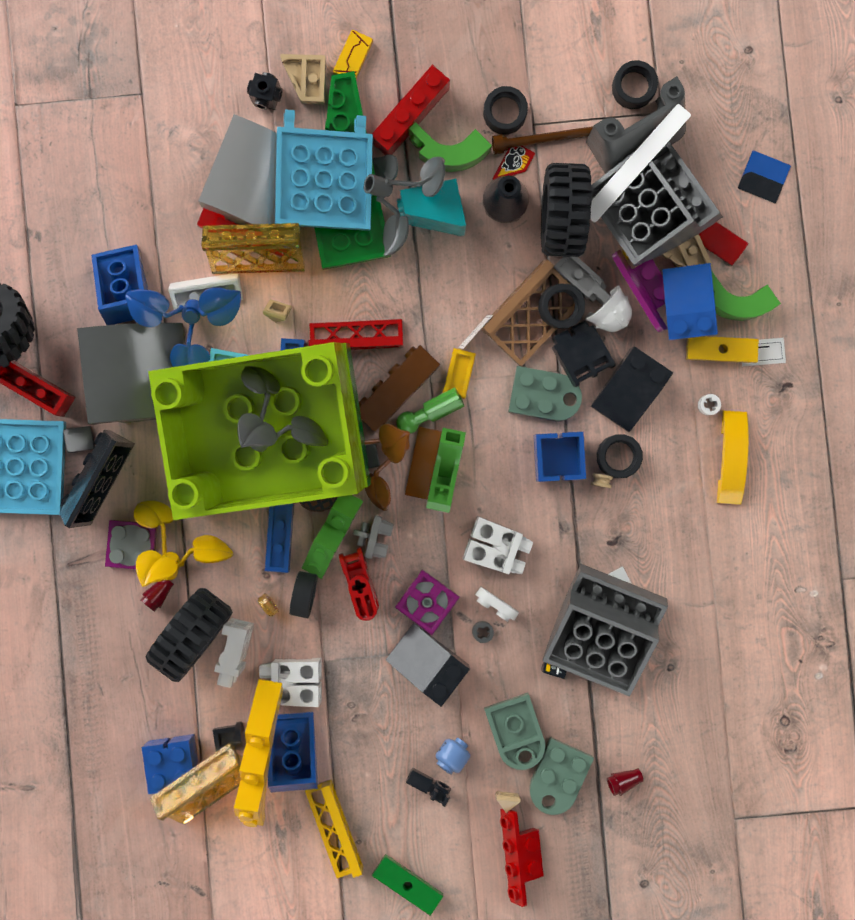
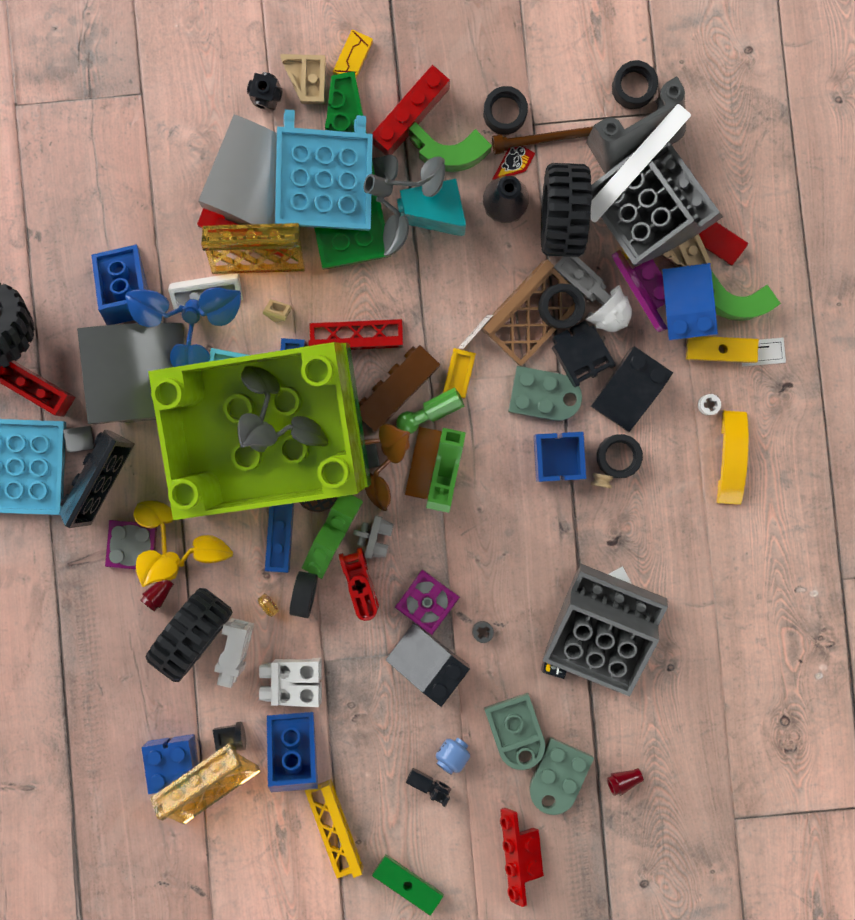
yellow arch [234,679,283,827] -> none
white hips [463,516,533,574] -> none
white plate [475,587,519,622] -> none
tan slope [495,791,521,813] -> none
sticker [738,150,791,203] -> none

